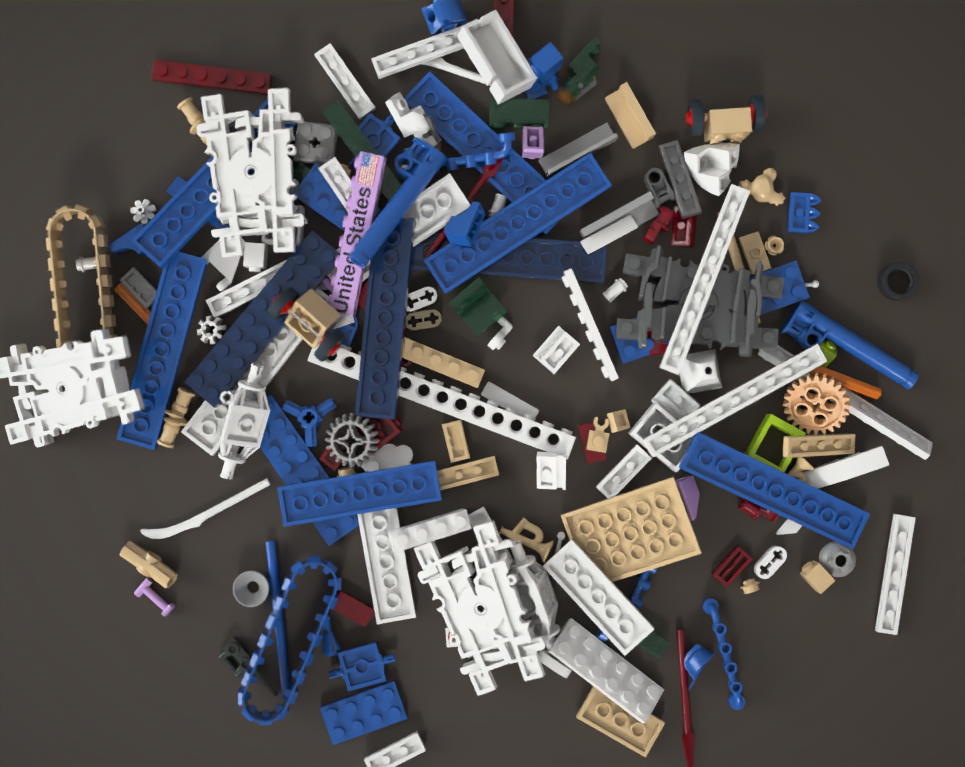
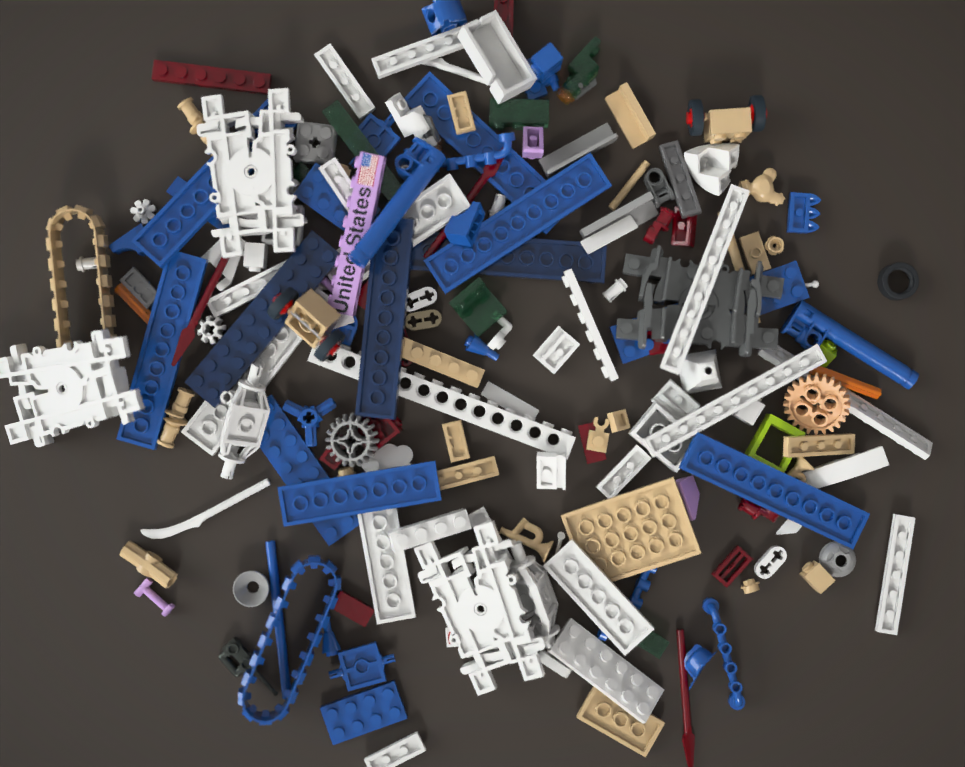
none -> dark red piece [172,256,229,366]
none -> tan plate [447,91,476,135]
none -> blue cone [464,334,500,361]
none -> tan bar [608,160,650,211]
none -> white brick [732,398,765,426]

